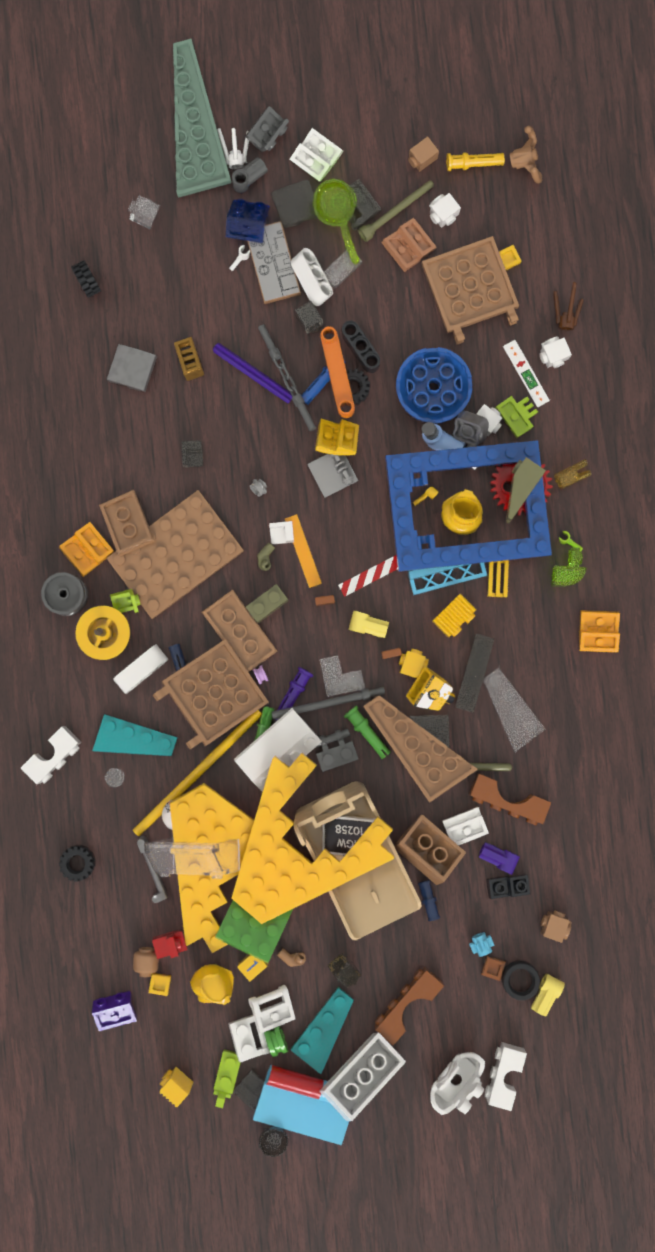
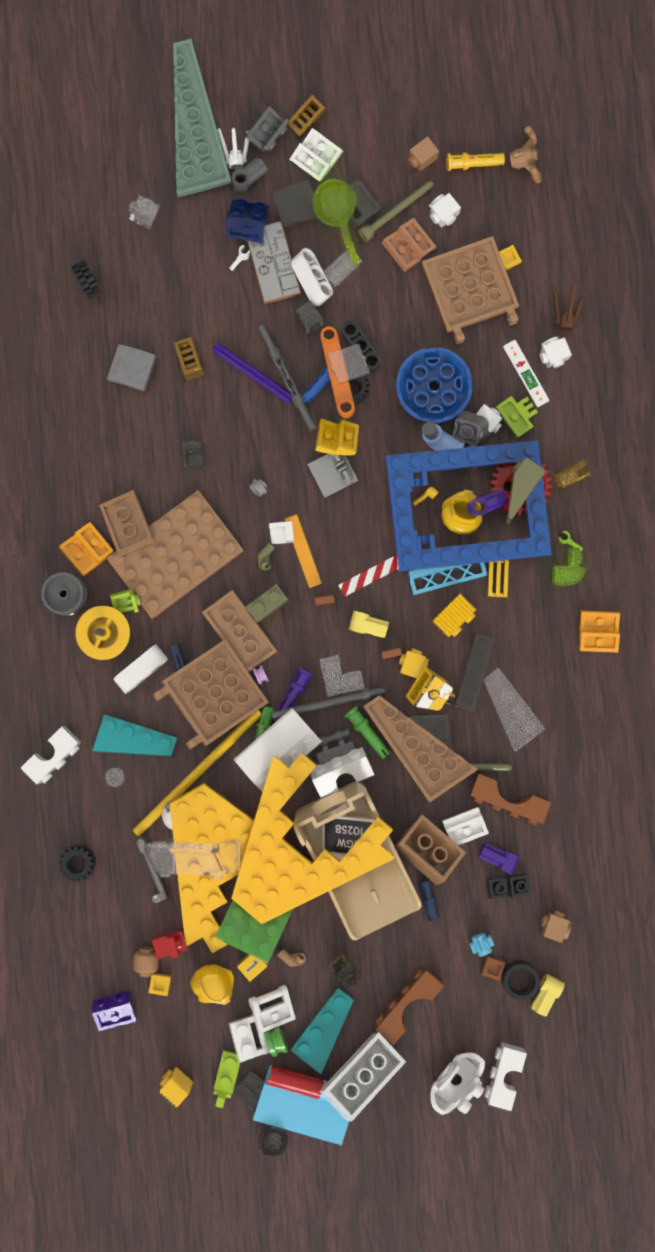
none -> pearl gold slope [287,95,327,137]
none -> white arch [310,747,374,798]
none -> clear piece [327,344,370,384]
none -> dark purple piece [467,489,508,516]

